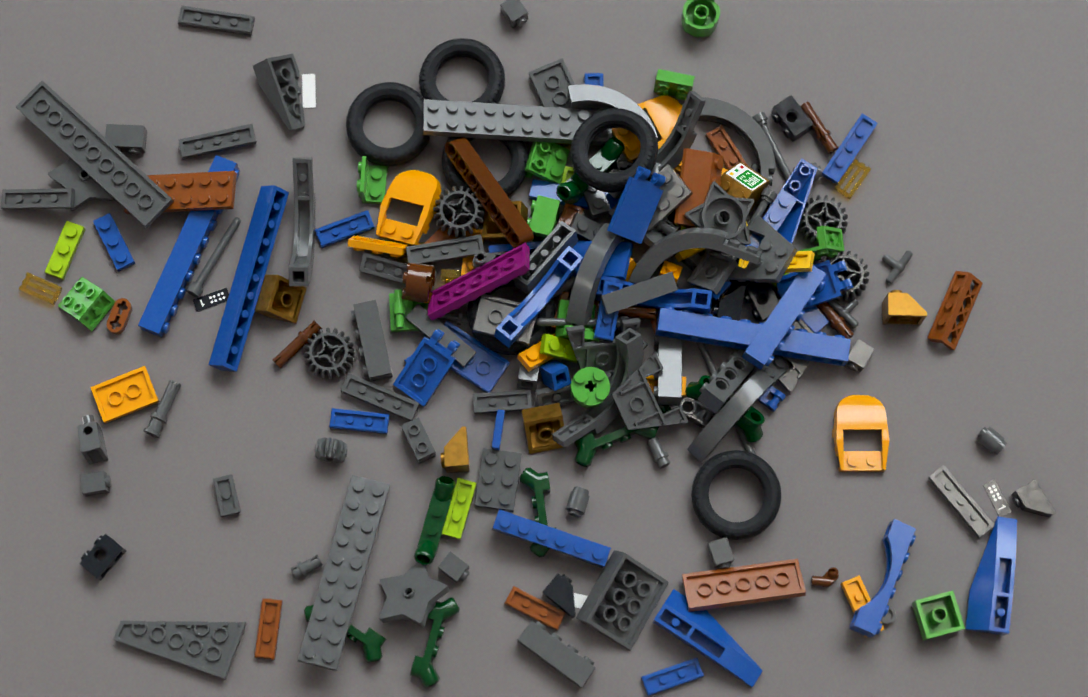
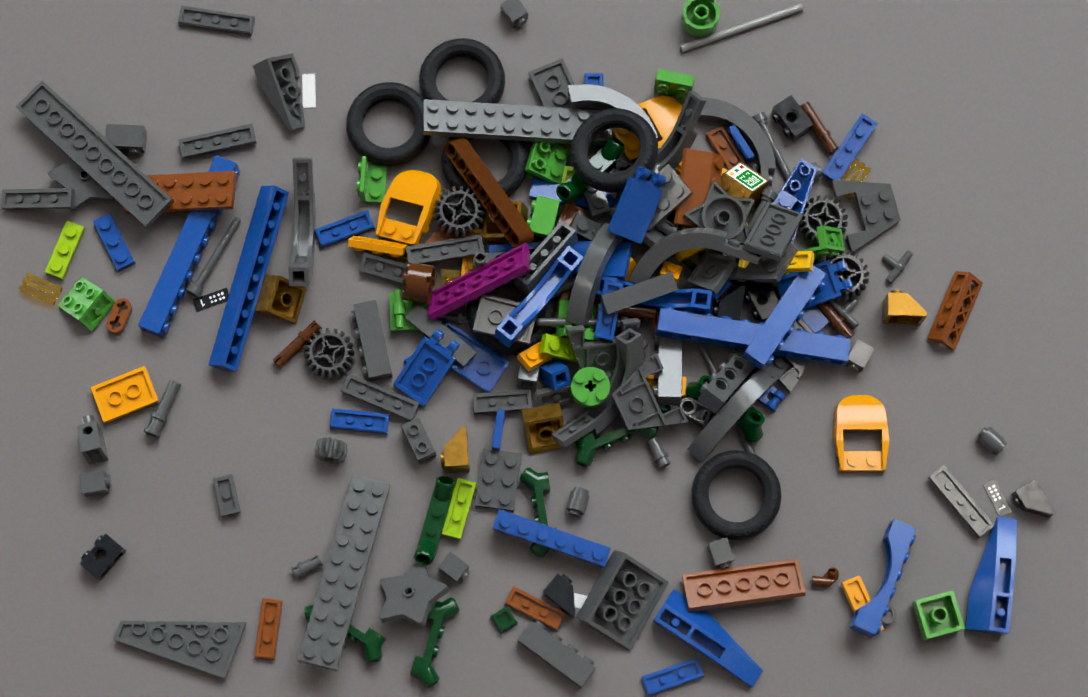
none -> dark green tile [491,606,518,633]
none -> light grey piece [680,4,803,52]
none -> blue tile [727,124,754,164]
none -> dark grey tile [743,202,803,262]
none -> dark grey wing [831,180,901,252]

